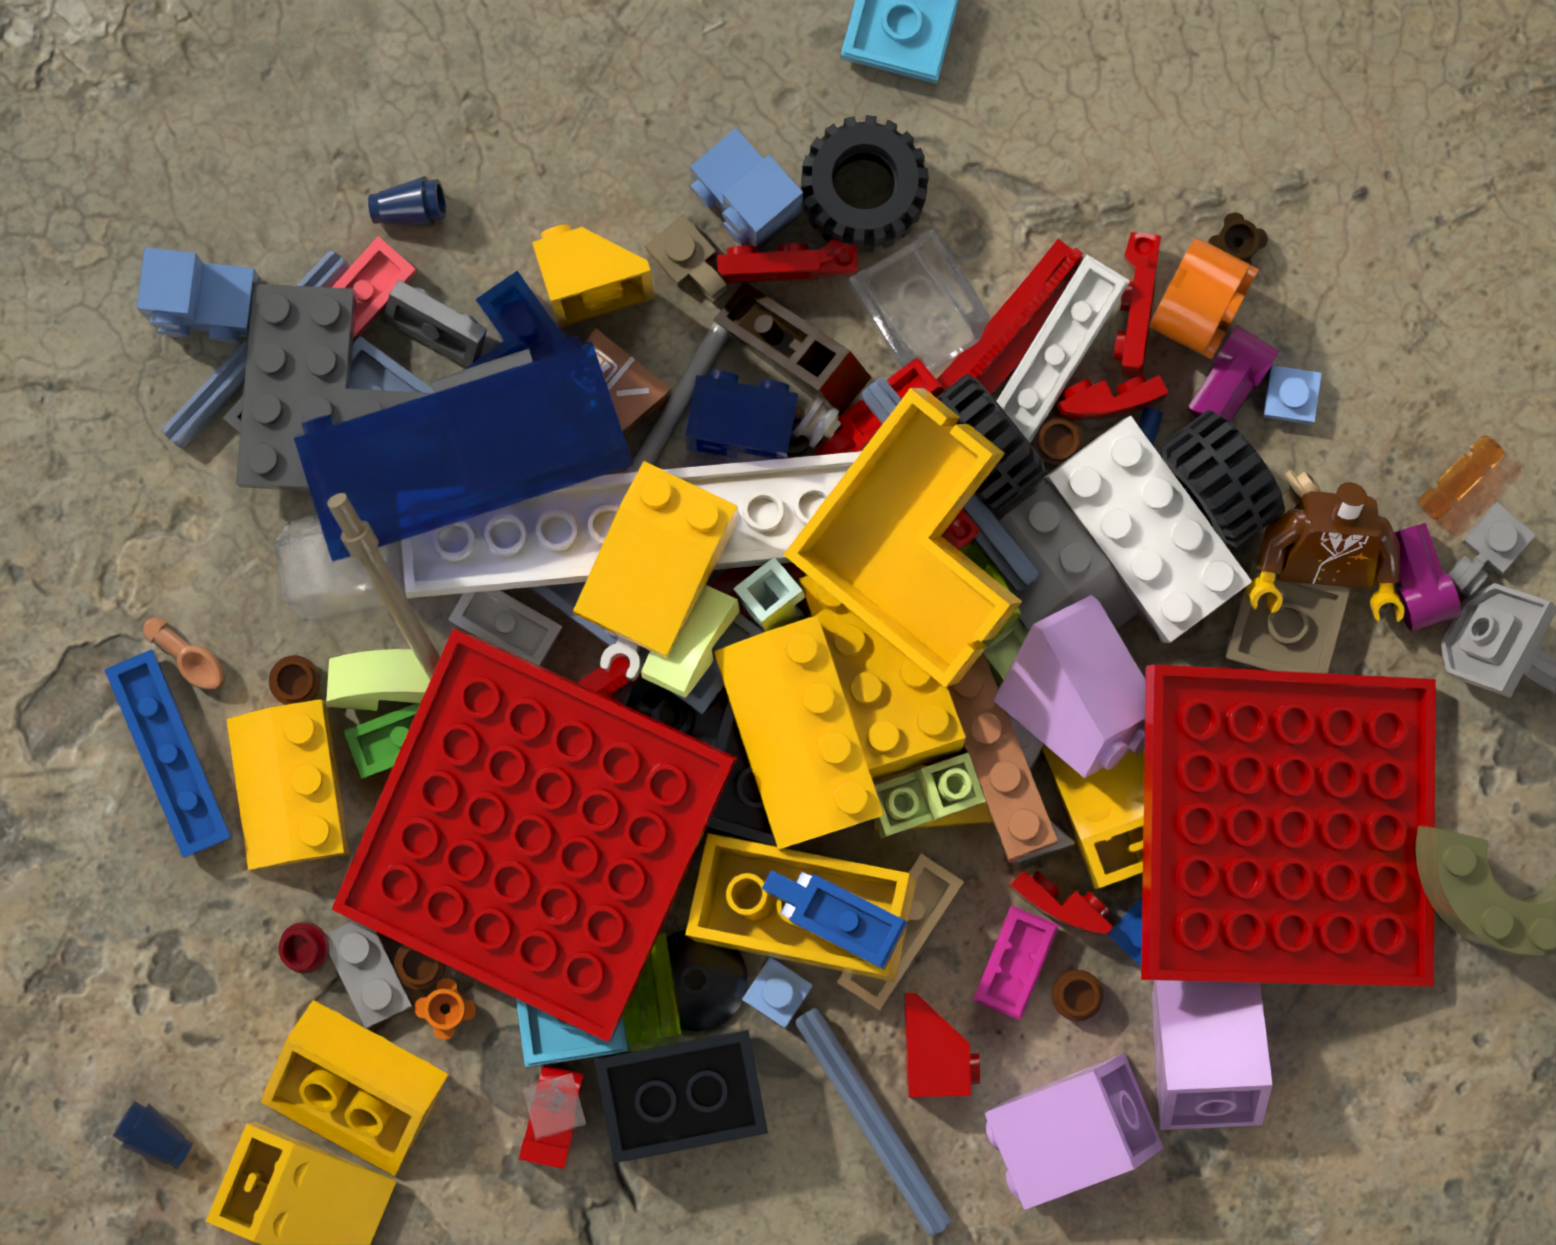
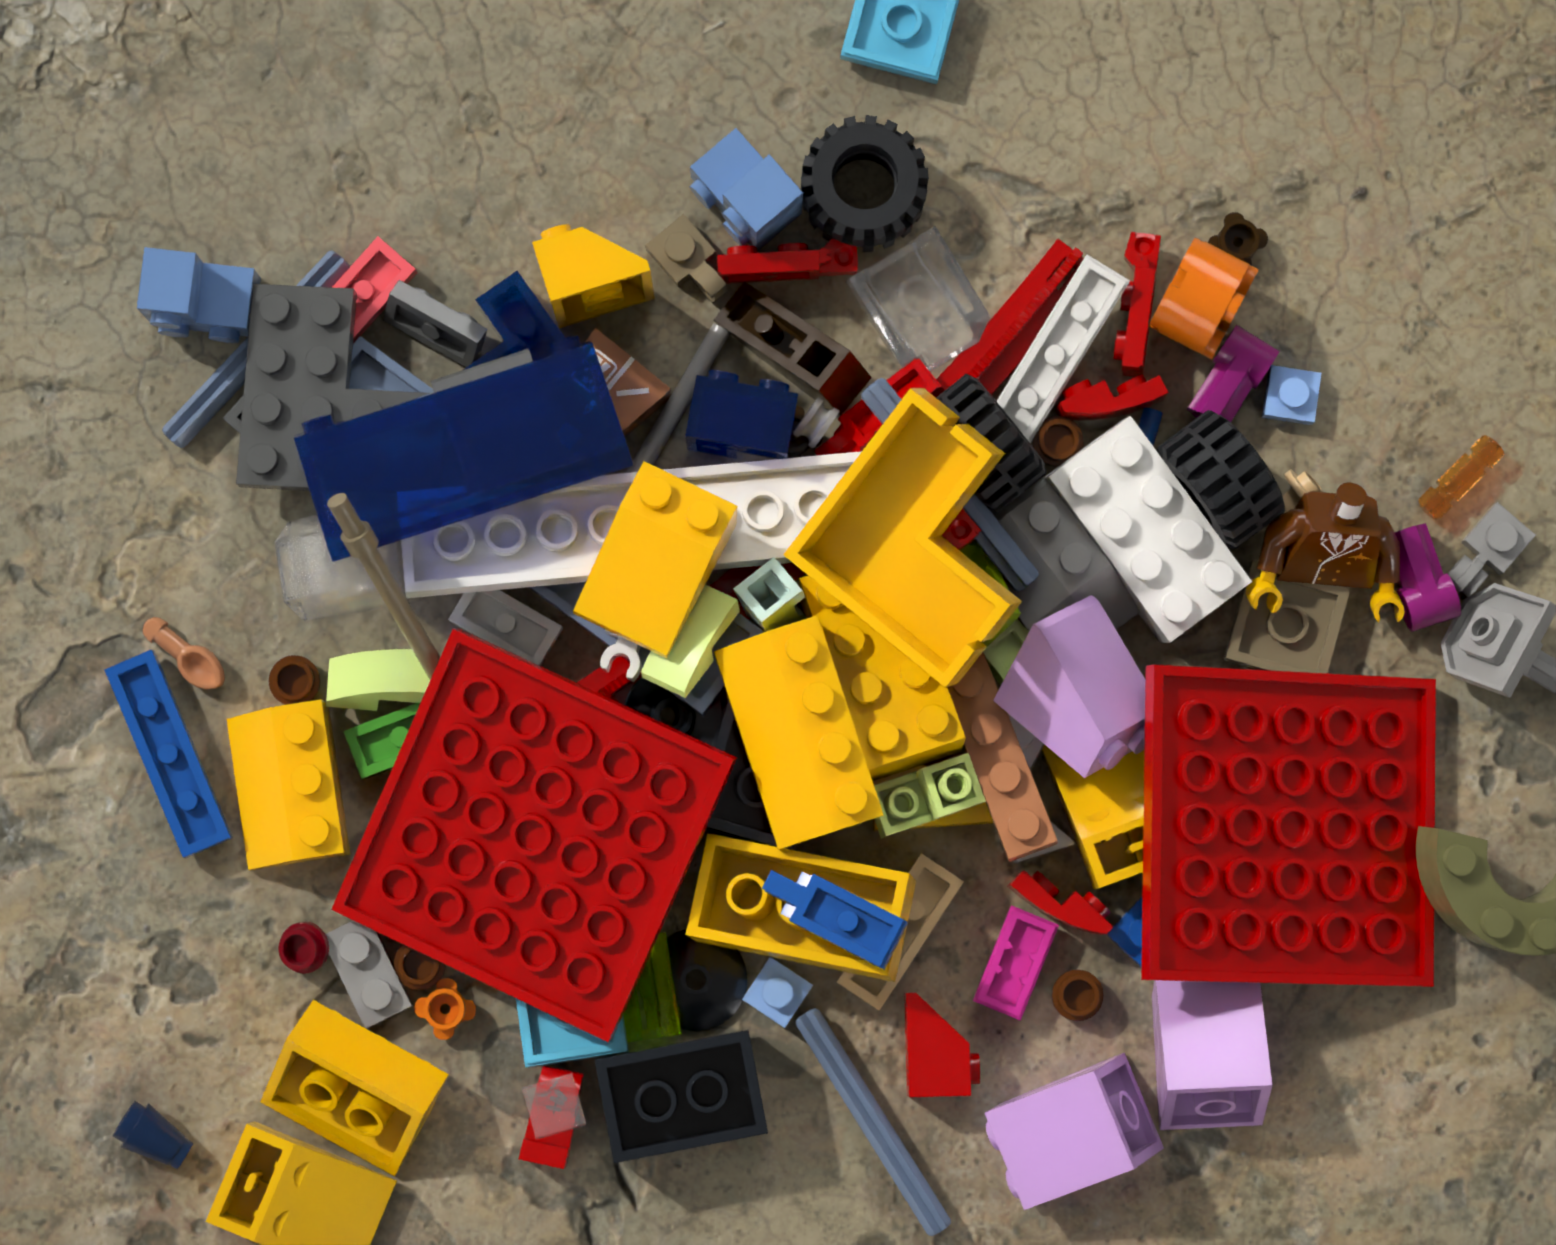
dark blue cone [368,176,446,226] -> none

